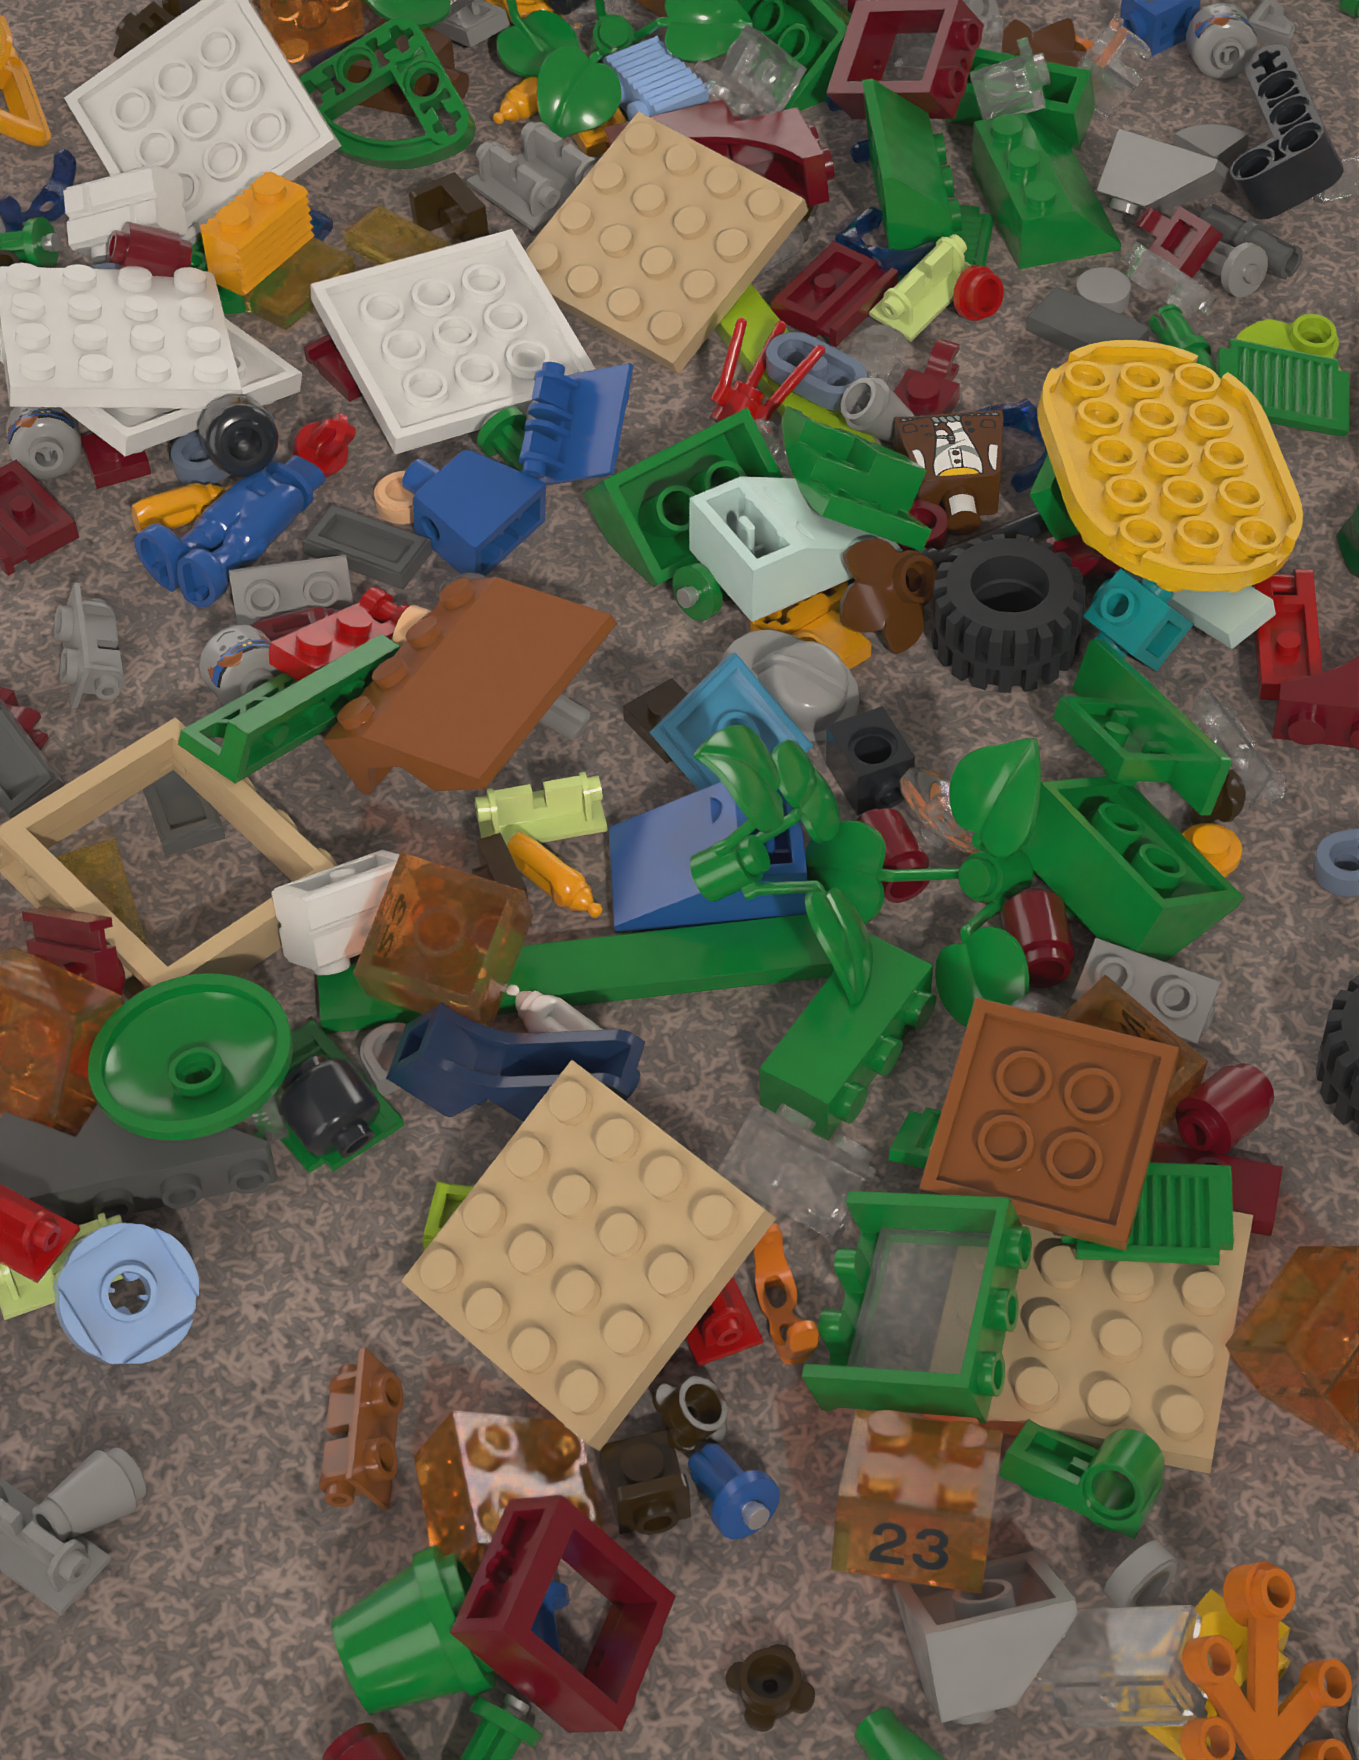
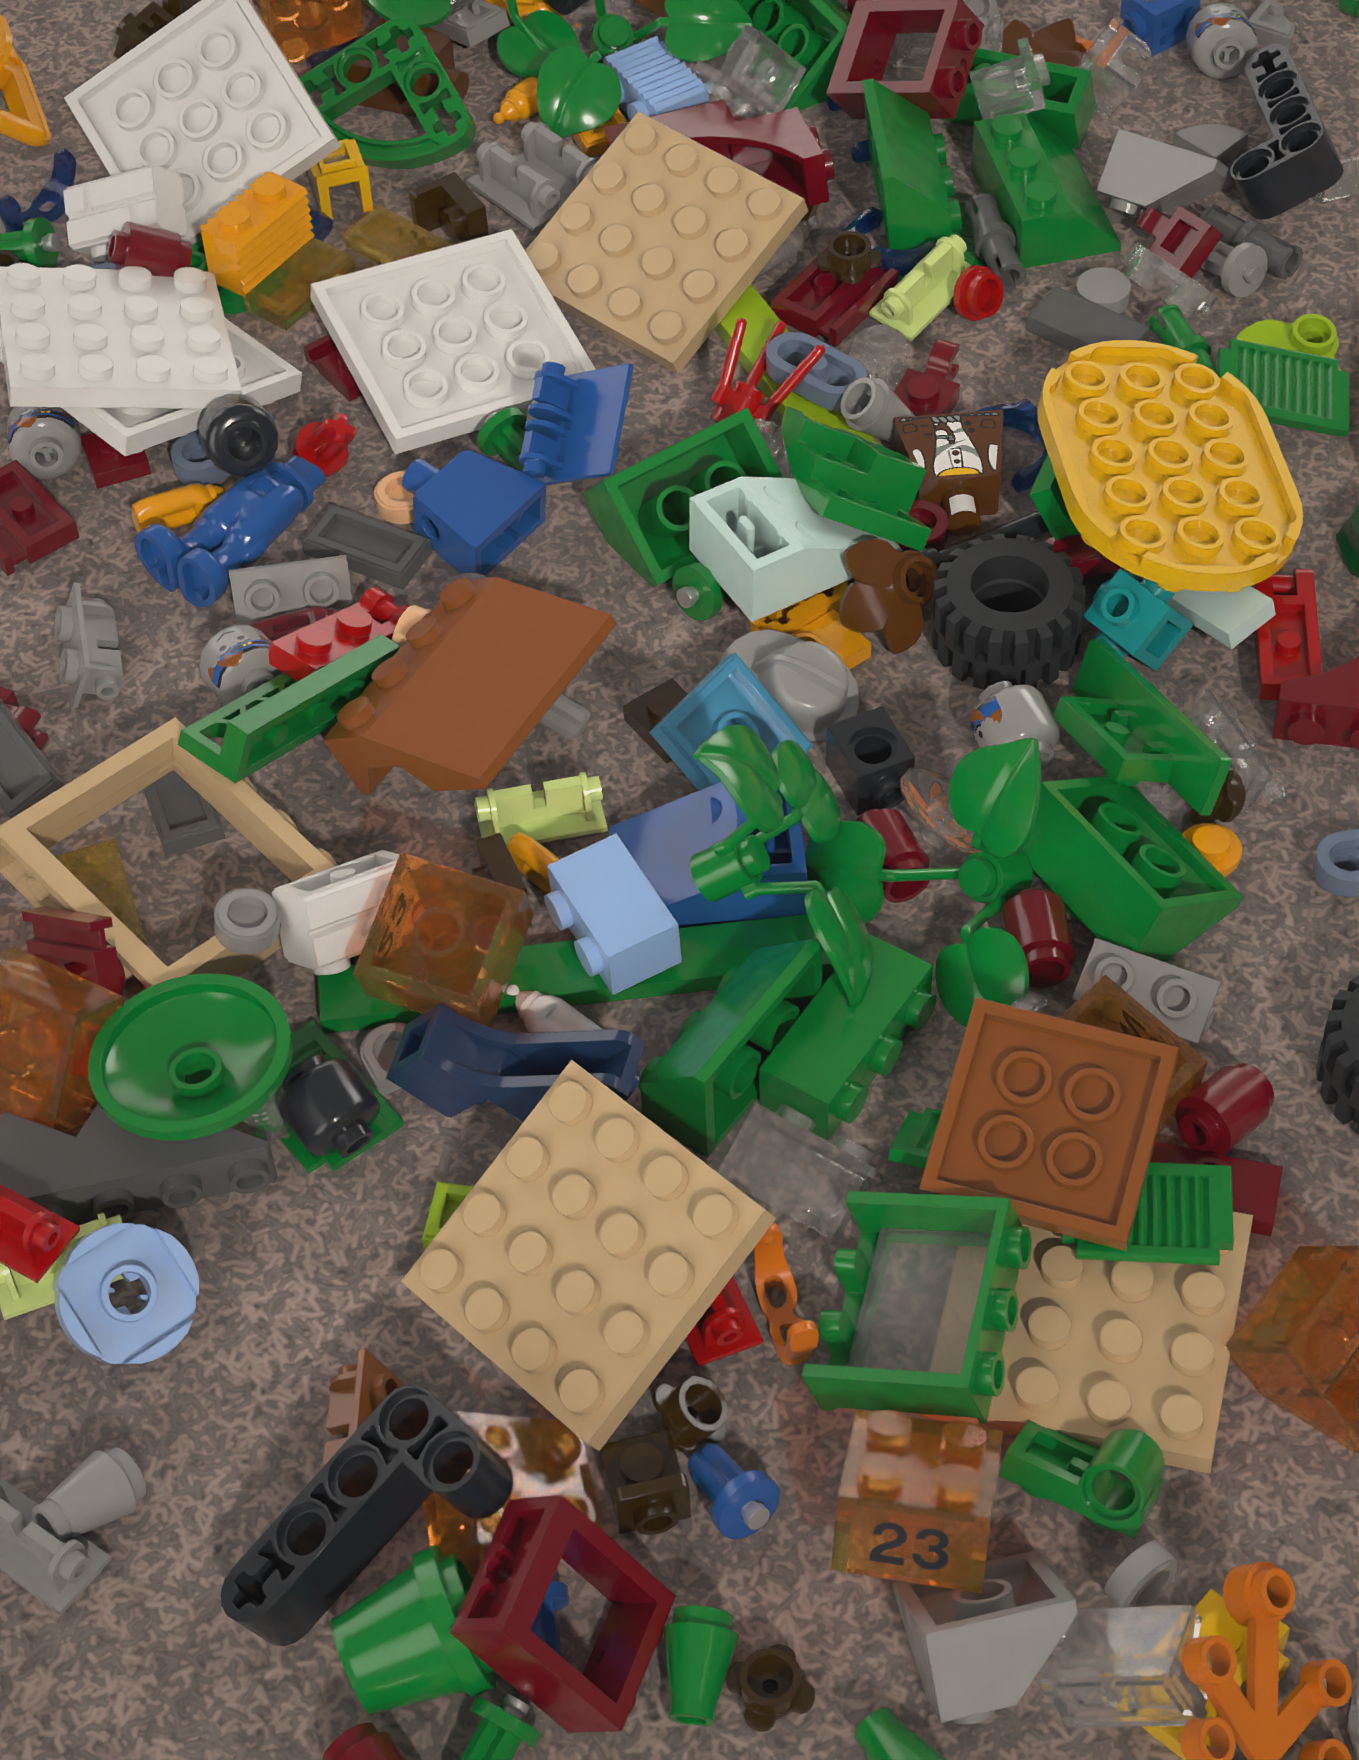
none -> light grey tile [214,888,281,954]
none -> black beam [221,1385,514,1646]
none -> yellow window [308,139,374,221]
none -> light blue brick [544,834,682,995]
none -> green slope [638,939,822,1158]
none -> green cone [664,1605,739,1726]
none -> dark brown plate [817,231,882,284]
none -> dark grey pin [963,193,1026,291]
none -> light grey head [969,681,1060,767]

